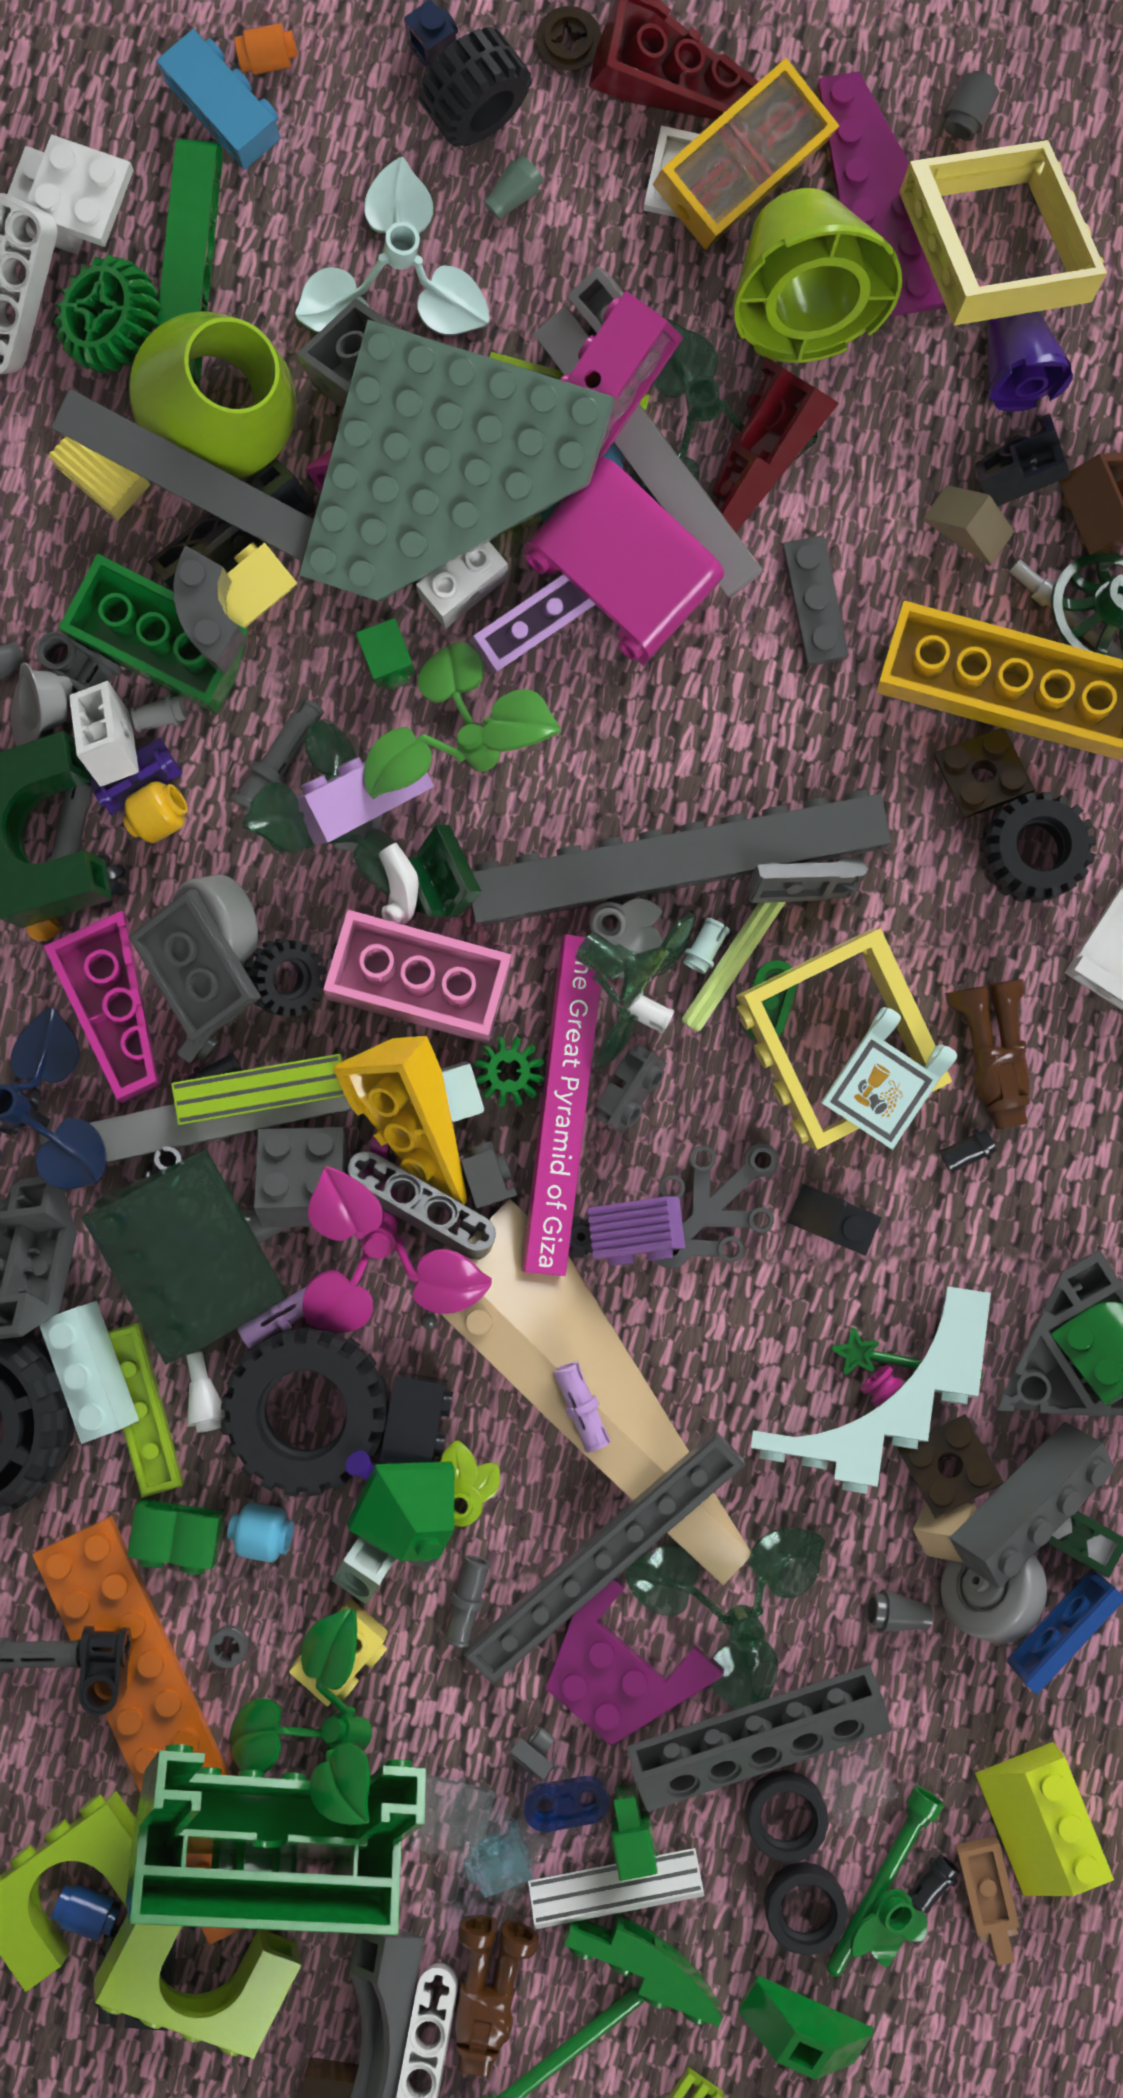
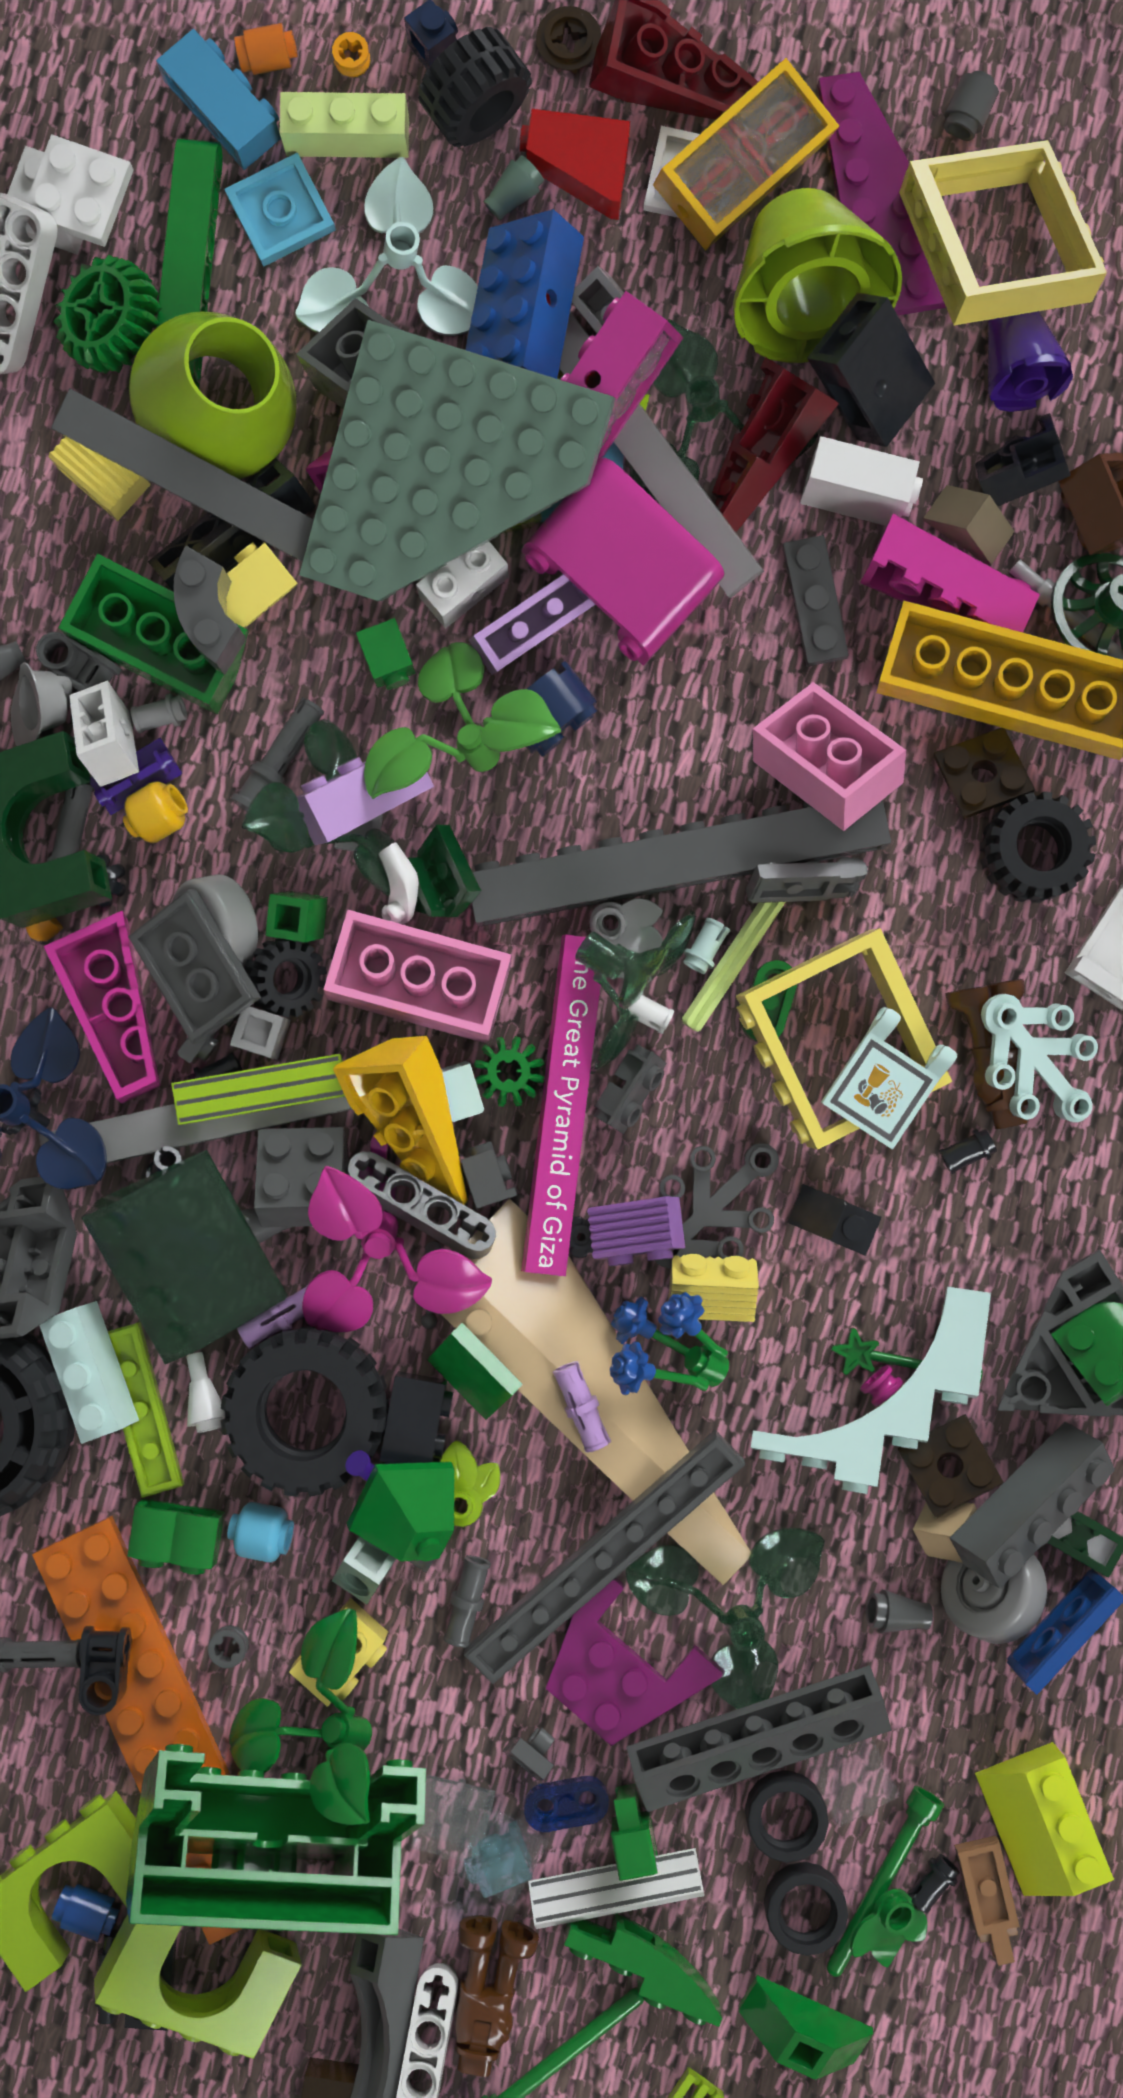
none -> medium azure tile [224,153,336,267]
none -> light grey brick [230,1006,291,1060]
none -> green brick [265,891,328,943]
none -> yellowish green brick [280,92,409,158]
none -> light orange bush [332,32,370,77]
none -> green tile [427,1323,523,1420]
none -> blue brick [465,209,584,379]
none -> red slope [520,109,631,220]
none -> dark blue brick [526,661,597,757]
none -> blue plant [609,1292,729,1395]
none -> light yellow brick [668,1254,759,1322]
none -> bright pink brick [753,682,906,831]
none -> white brick [800,436,923,526]
none -> black piece [807,293,935,447]
none -> dark pink wedge [860,514,1040,633]
none -> light aqua plant [981,994,1098,1123]

